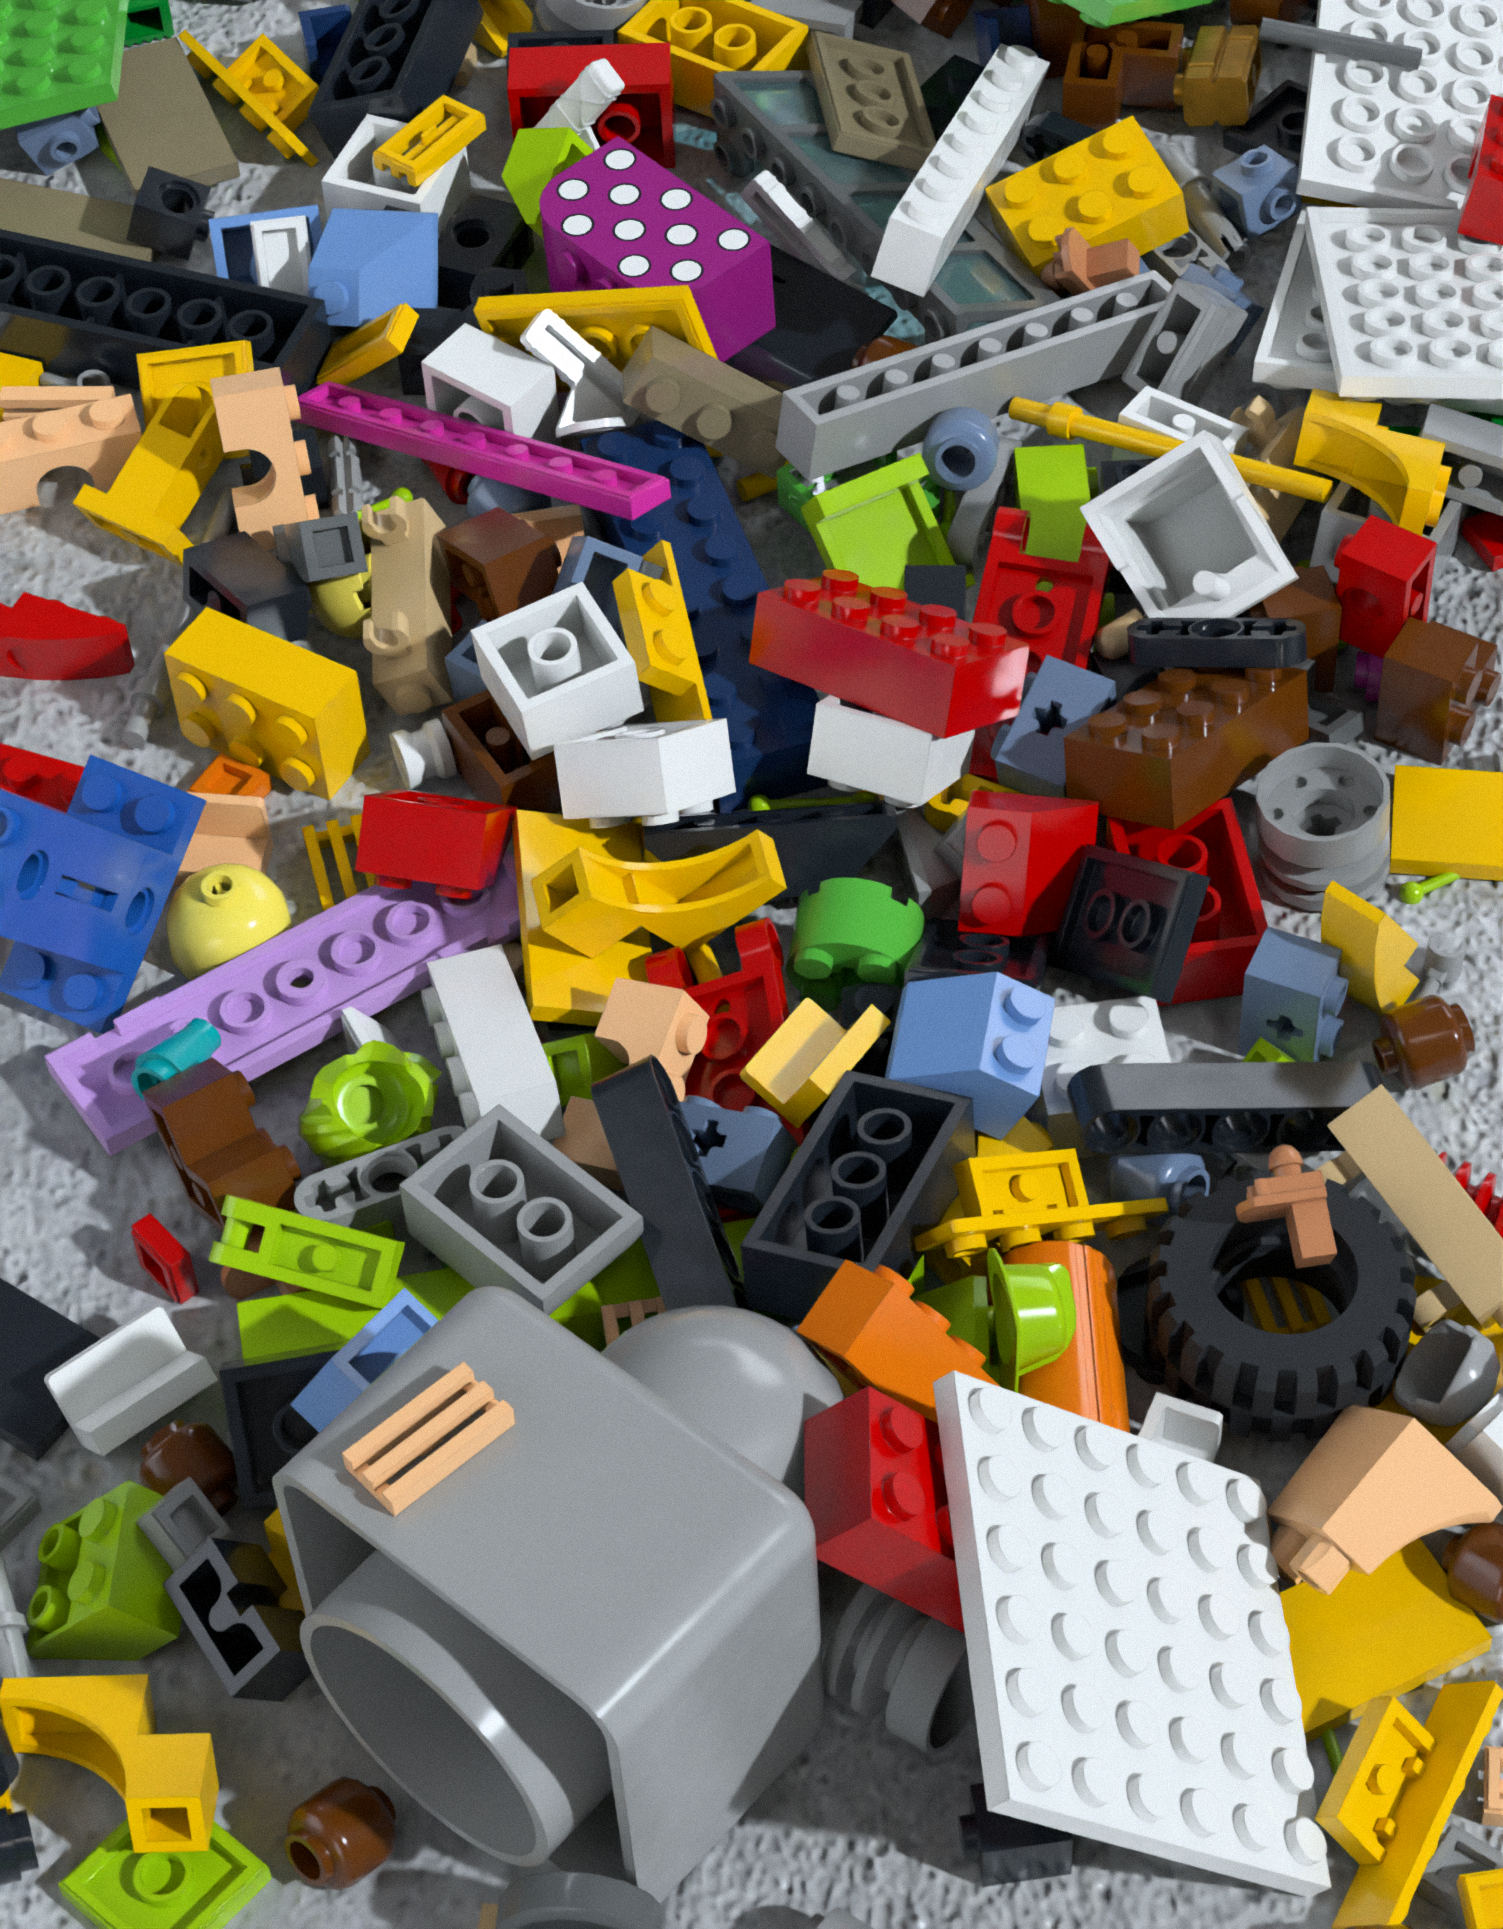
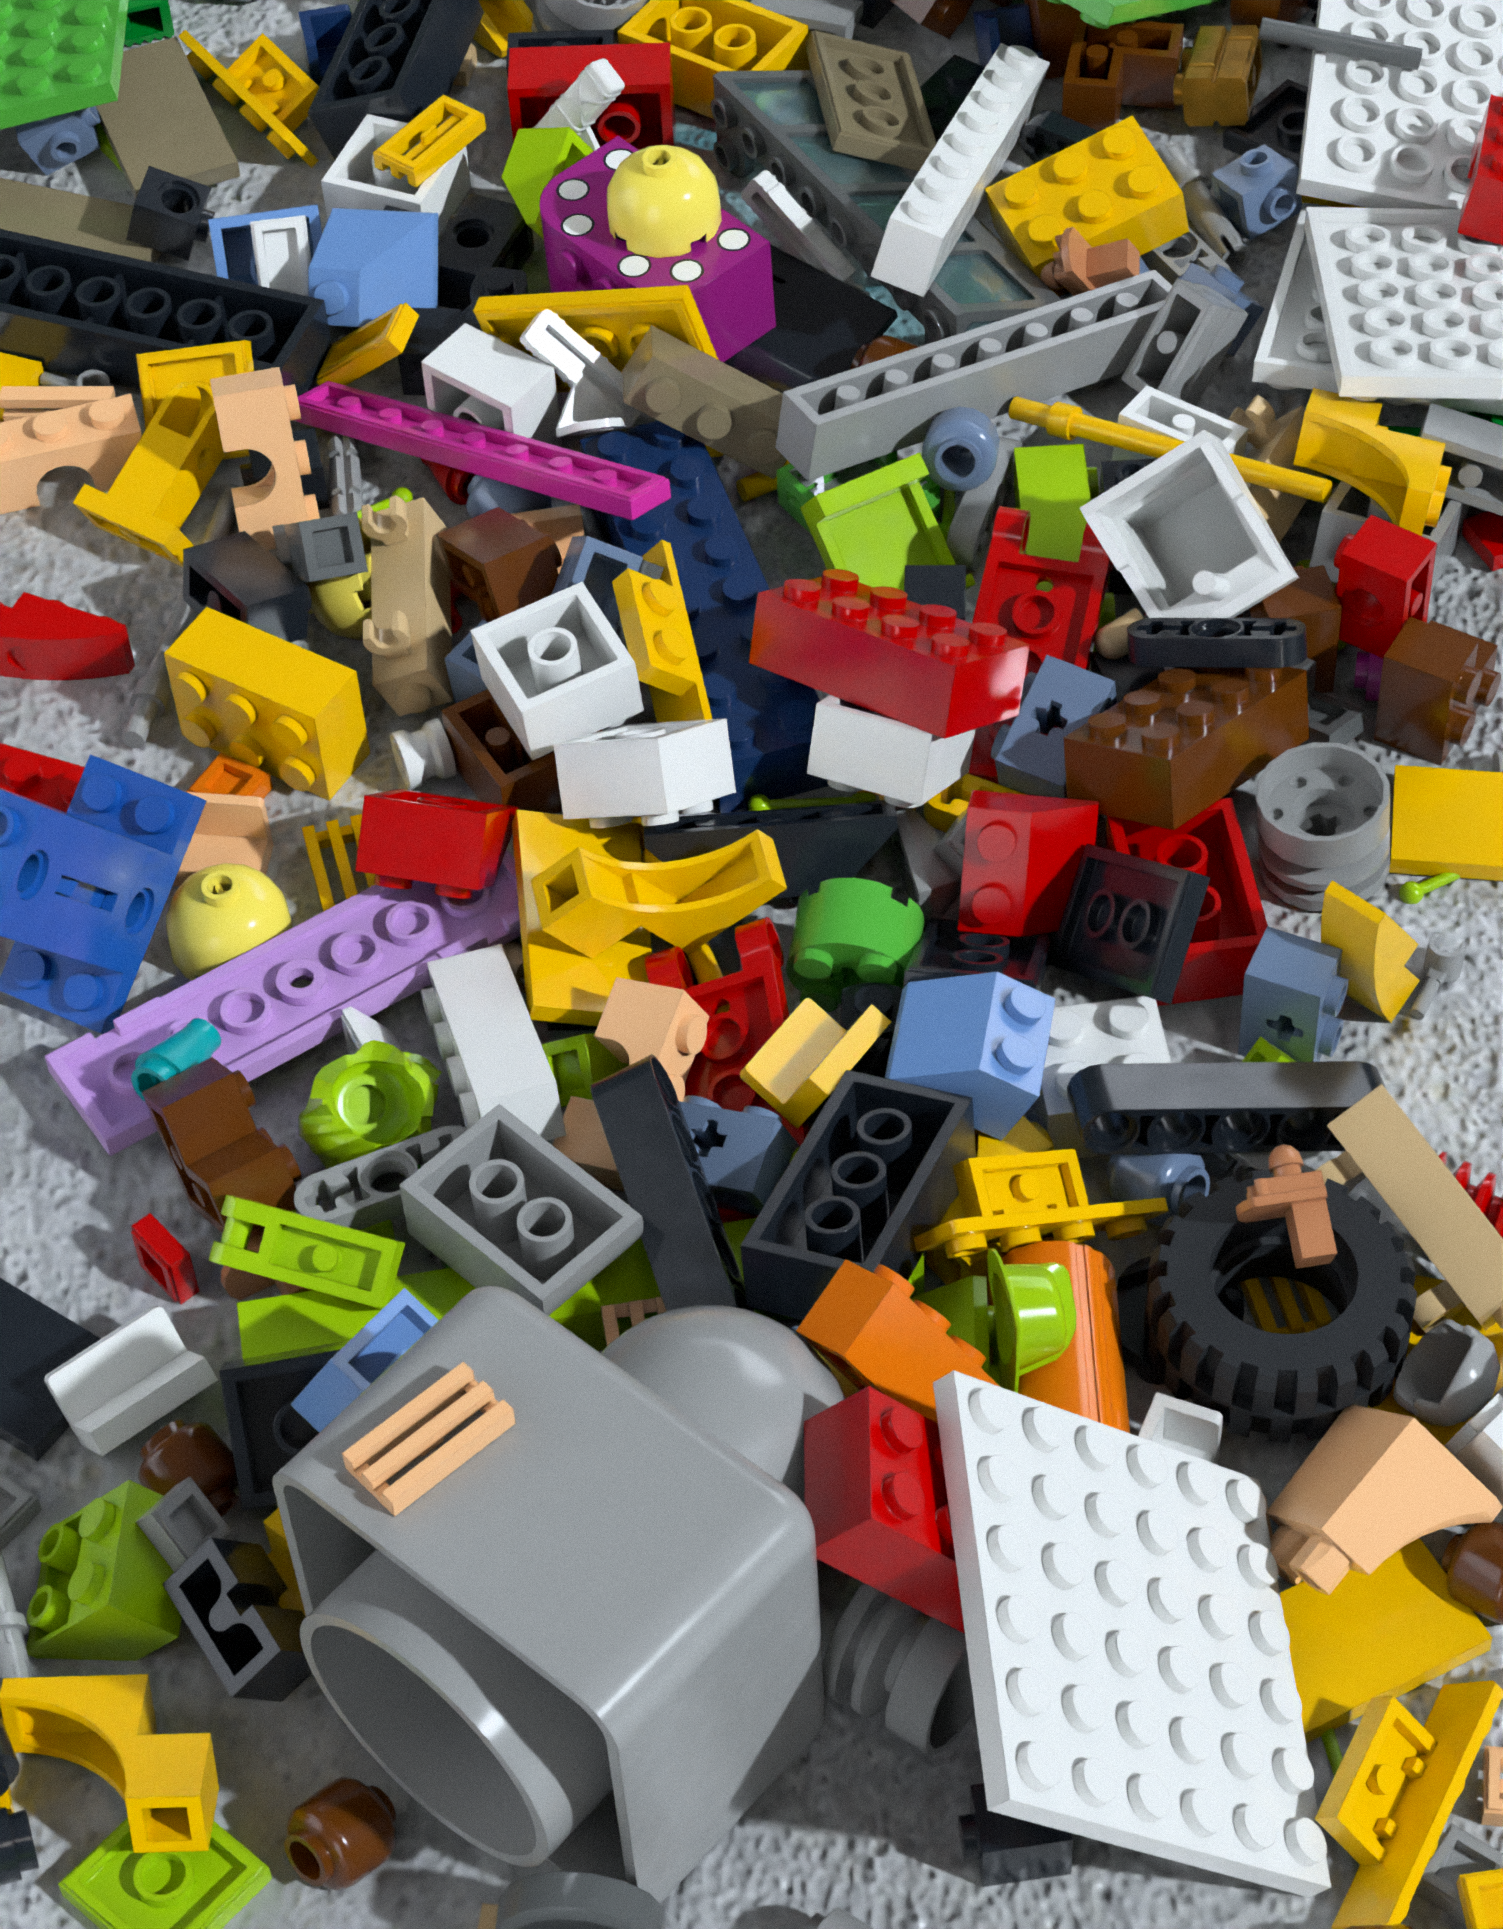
reddish brown head [1372,995,1475,1090] -> none
none -> light yellow cylinder [607,145,722,258]

